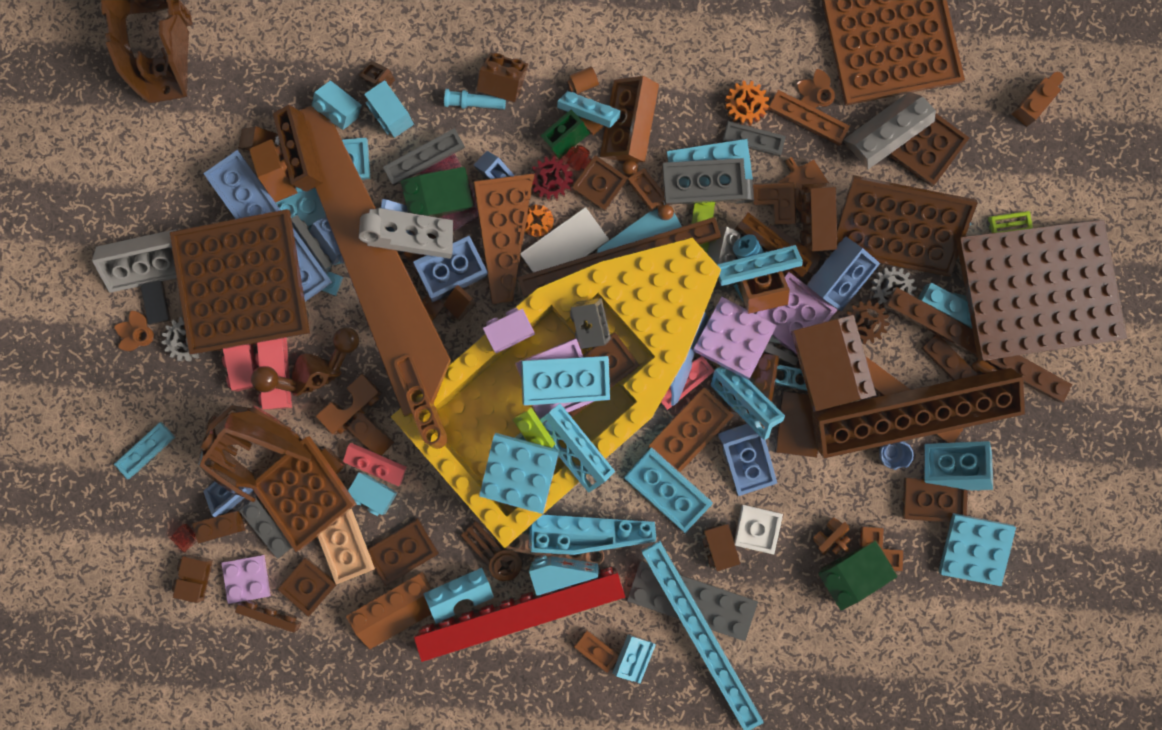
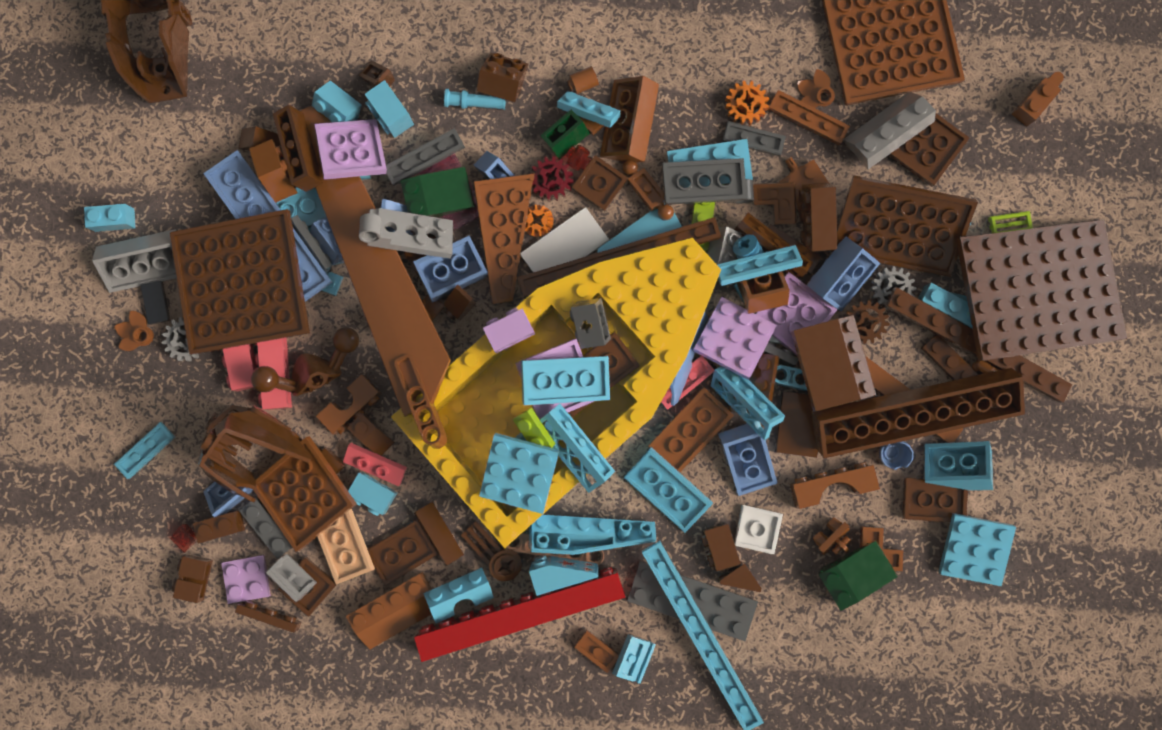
none -> medium azure brick [84,204,135,232]
none -> light grey hinge [266,554,317,602]
none -> lavender plate [315,119,387,179]
none -> reddish brown tile [414,502,464,566]
none -> reddish brown slope [717,562,762,592]
none -> dark orange arch [790,462,880,509]

